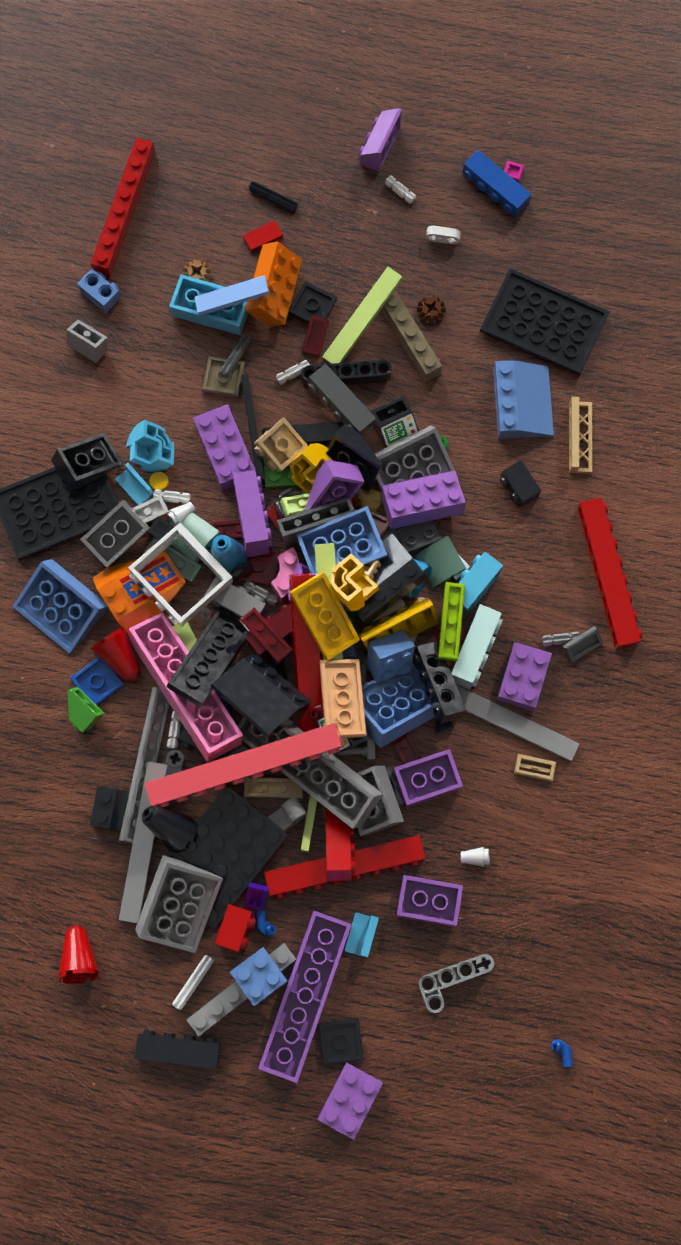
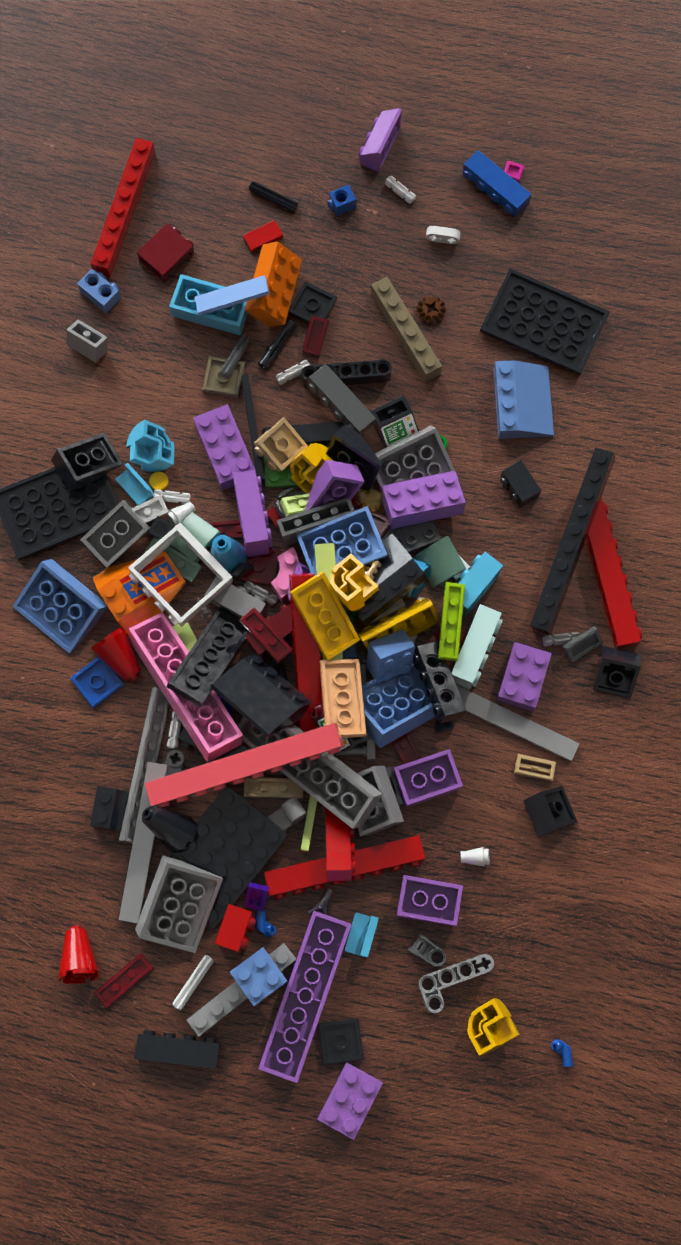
bright green slope [67,687,105,733] -> none
medium nougat gear [183,259,212,282] -> none
yellowish green tile [322,267,403,364] -> none
tan fence [569,396,592,474] -> none
none -> dark red tile [94,953,154,1009]
none -> dark red panel [137,223,194,283]
none -> black pin [257,320,297,370]
none -> flat silver bar [308,888,334,916]
none -> blue brick [327,185,356,216]
none -> dark grey piece [407,933,446,968]
none -> yellow brick [467,998,520,1056]
none -> black slope [523,786,578,837]
none -> black brick [530,447,615,635]
none -> black slope [593,646,641,698]

